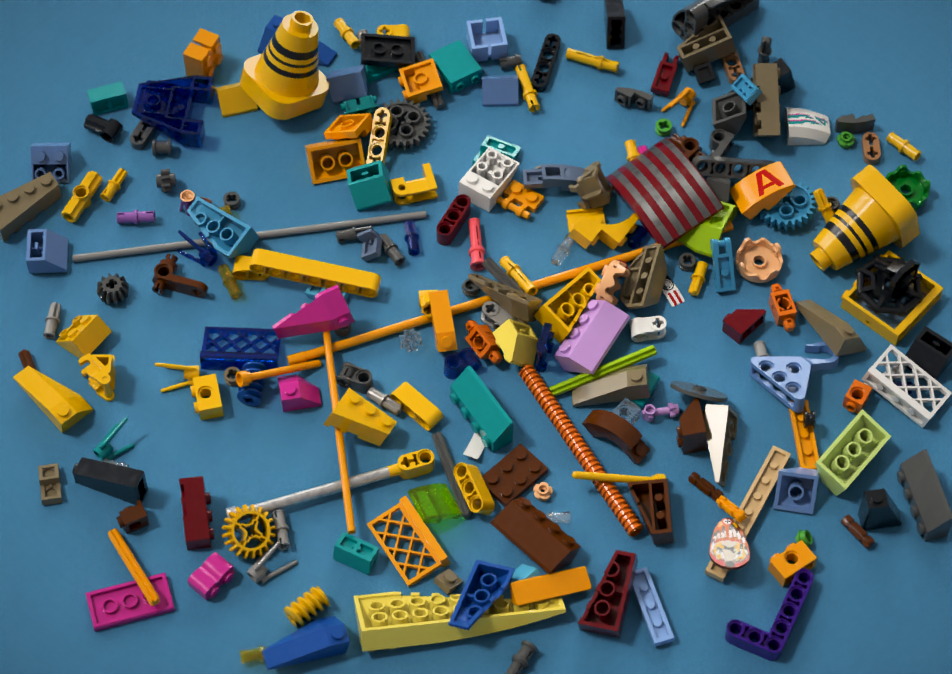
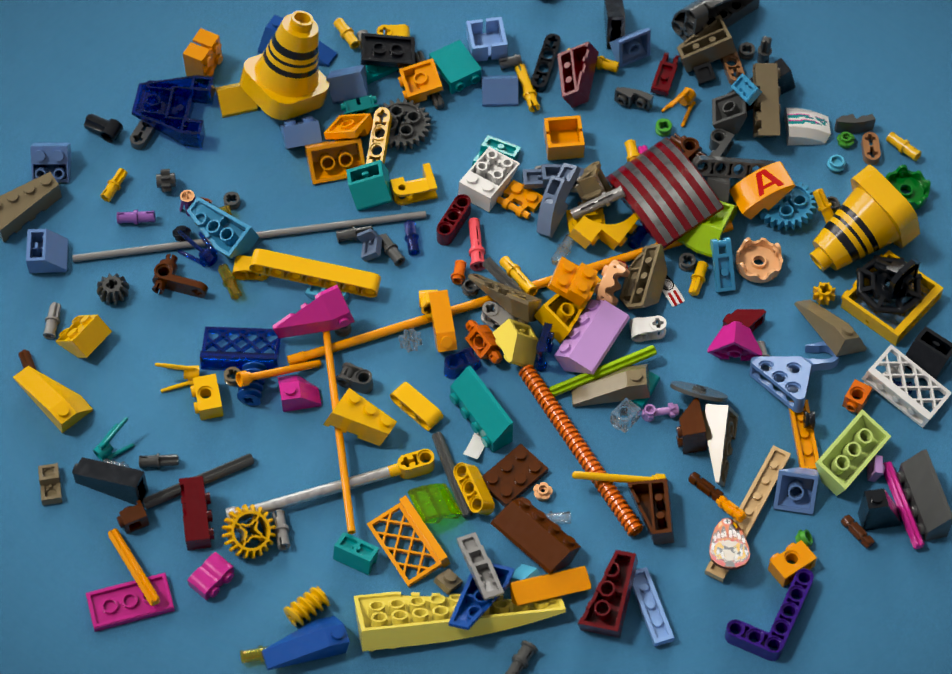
yellow piece [61,171,103,223] -> none
yellow piece [78,353,116,402] -> none
teal hinge [87,81,129,115] -> none
dark grey bush [152,139,172,156] -> none
light grey plant [246,542,298,583] -> none
light grey axle [366,387,403,415] -> none
reddish brown arch [582,409,650,464] -> none
orange piece [769,283,797,332] -> none
none -> dark grey axle [139,453,179,469]
none -> dark grey axle [142,453,254,509]
none -> black plate [172,225,191,242]
none -> medium blue slope [280,116,322,149]
none -> orange pin [451,260,467,285]
none -> light grey slope [457,532,504,600]
none -> sand blue slope [537,163,581,238]
none -> light orange piece [543,115,585,160]
none -> light orange plate [547,256,599,306]
none -> dark red wedge [557,41,599,108]
none -> light grey pin [570,186,626,220]
none -> medium blue slope [609,28,651,68]
none -> dark pink slope [707,321,762,361]
none -> dark grey bush [738,42,755,60]
none -> yellow gear [812,282,836,306]
none -> medium azure plate [827,154,846,172]
none -> lavender plate [867,455,885,482]
none -> dark pink axle [883,461,924,549]

